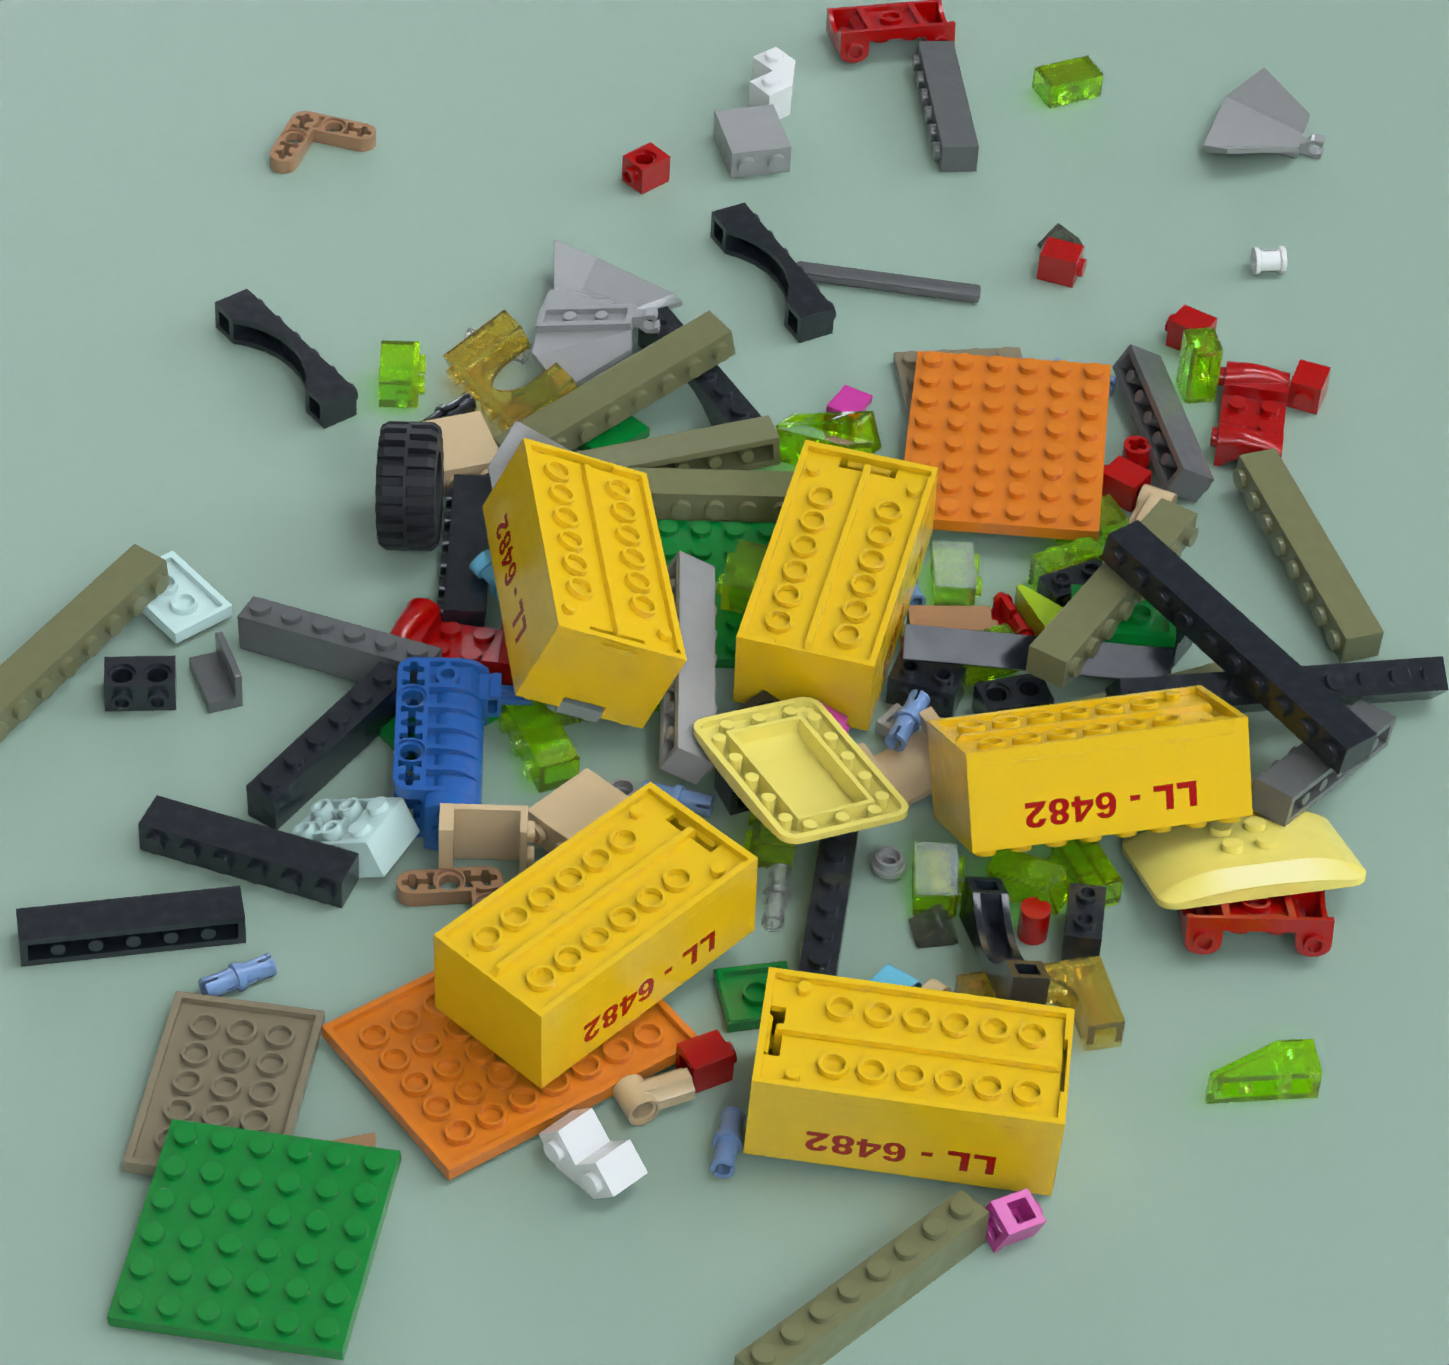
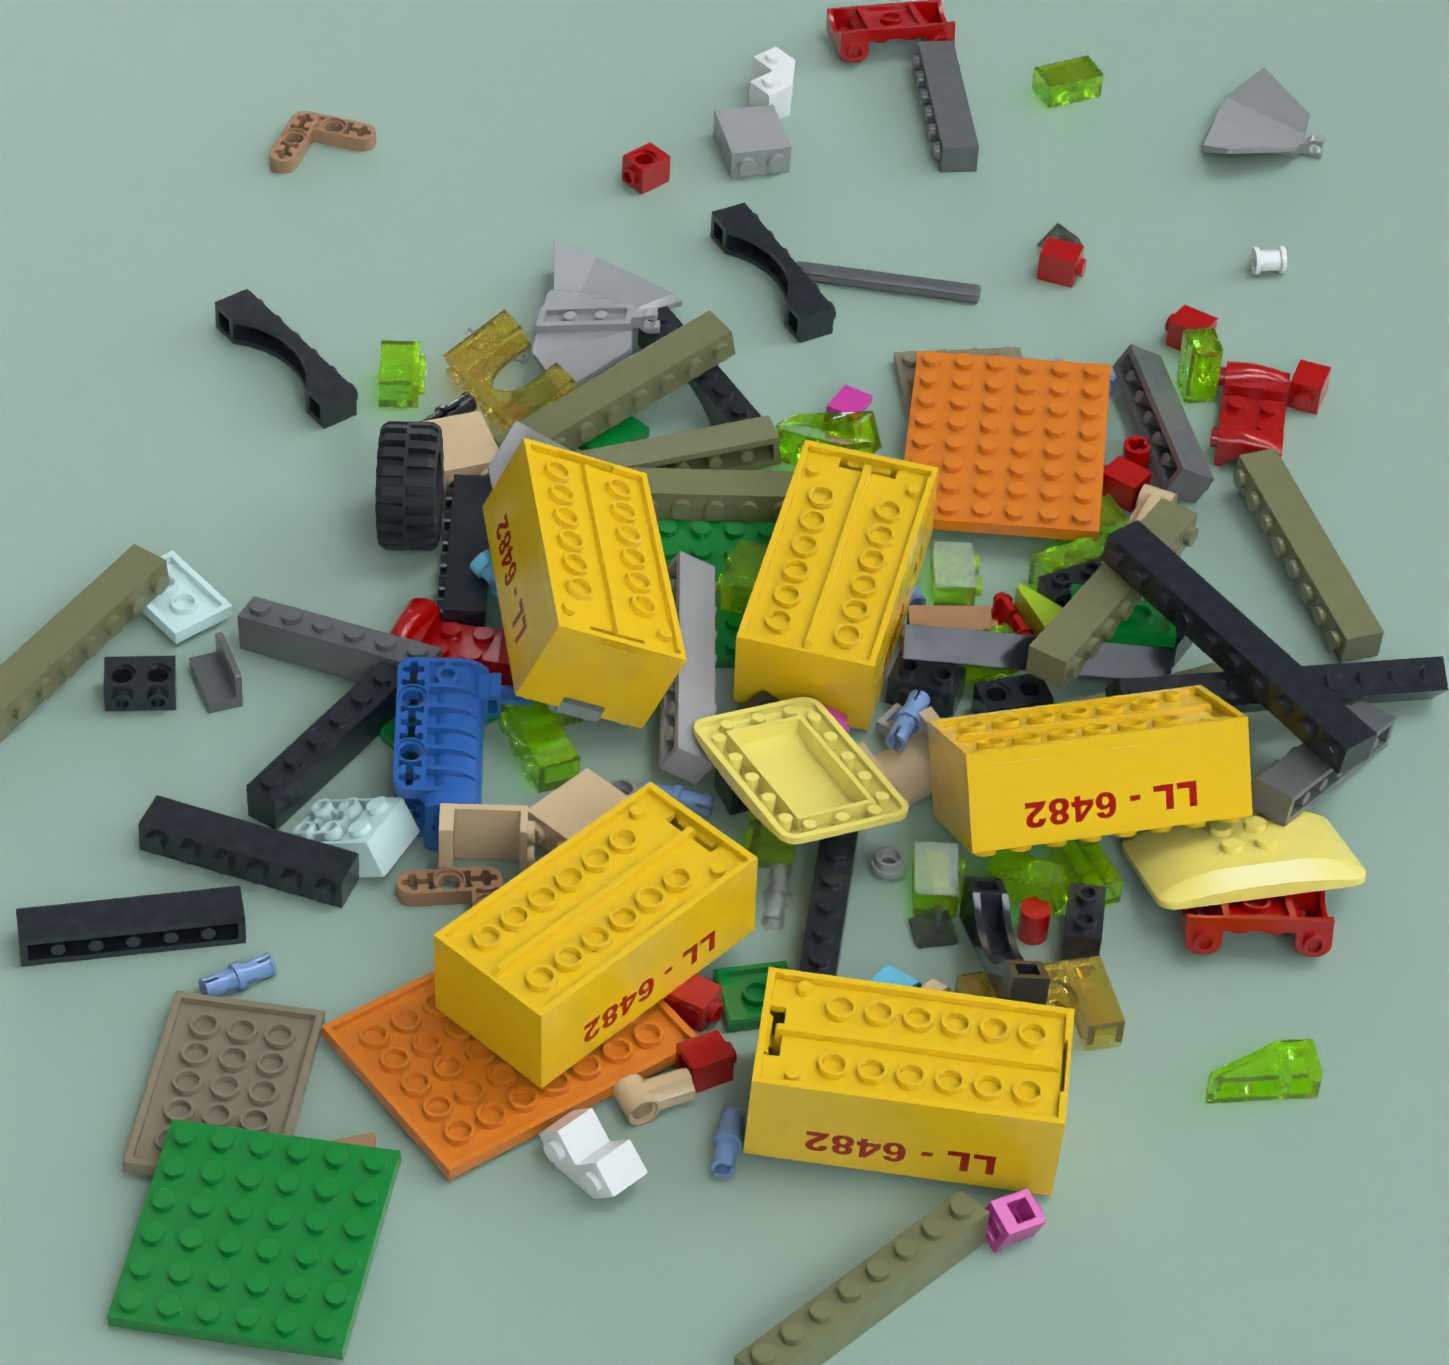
none -> red brick [664,974,724,1033]

